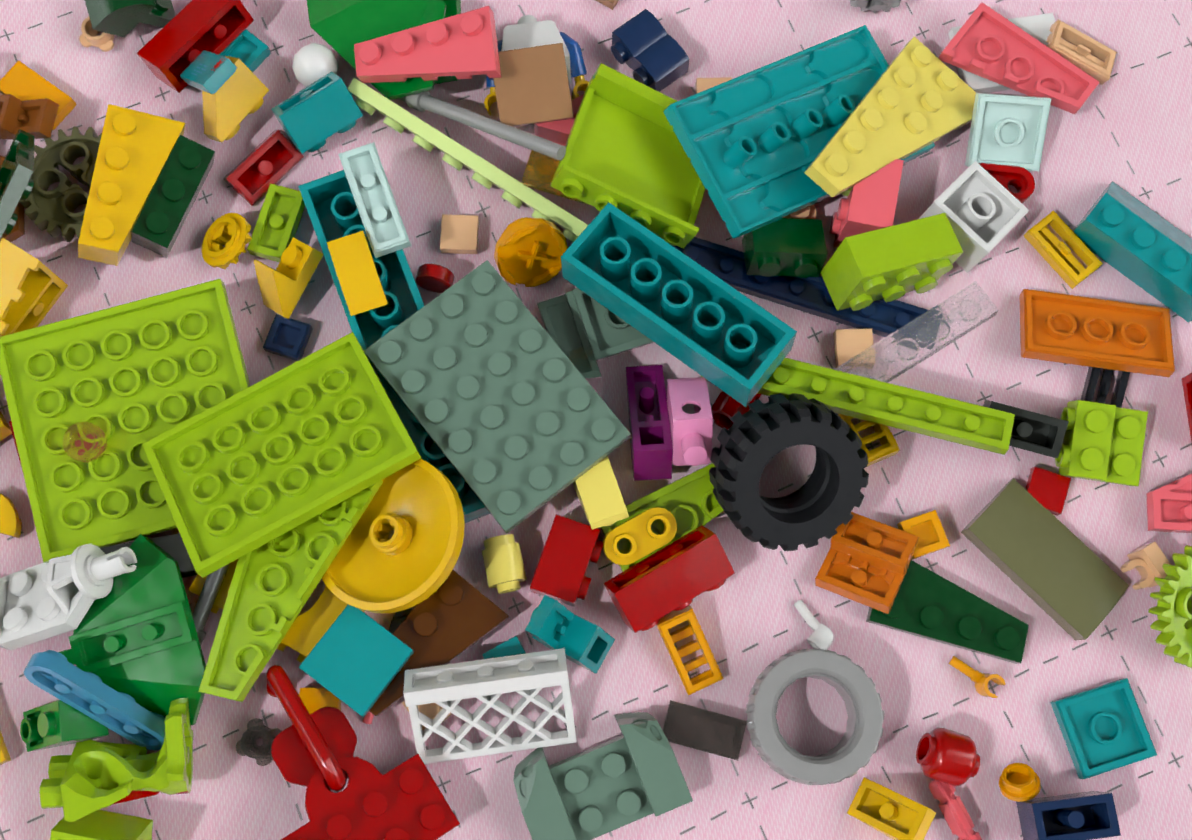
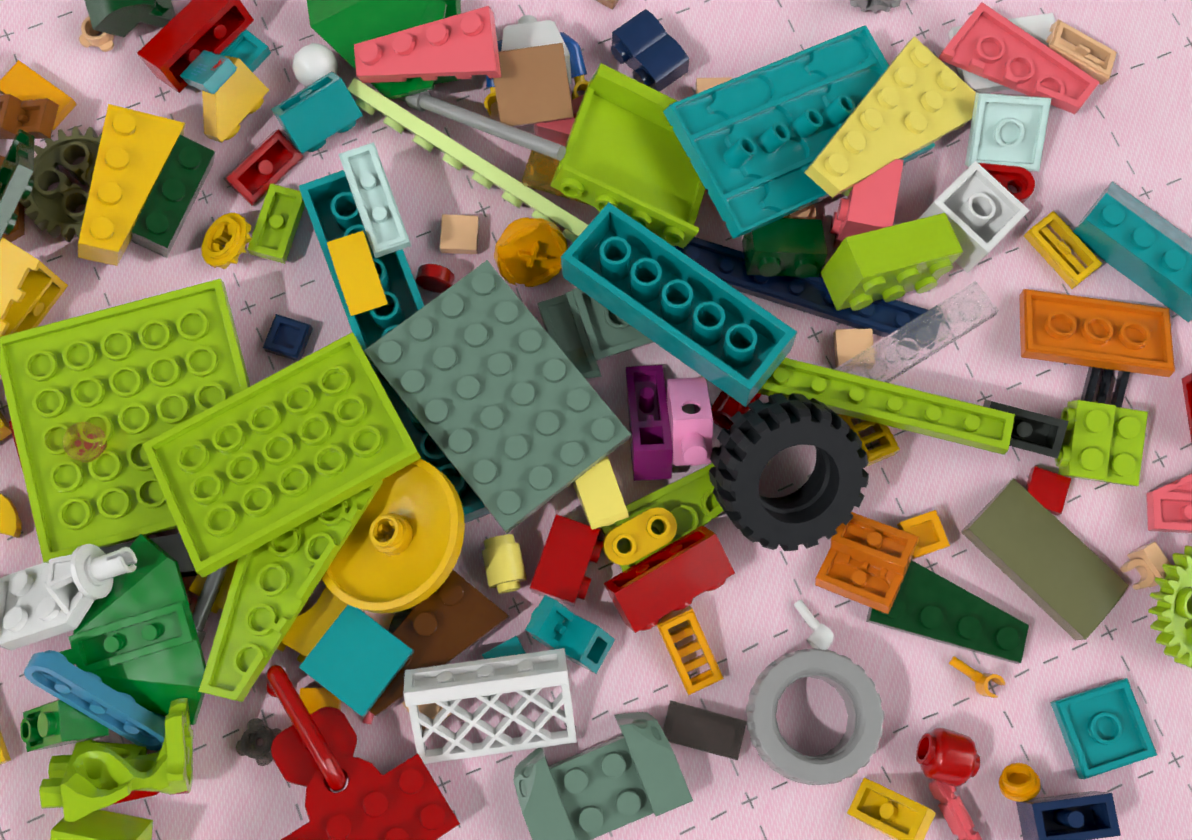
yellow slope [254,237,324,319] -> none

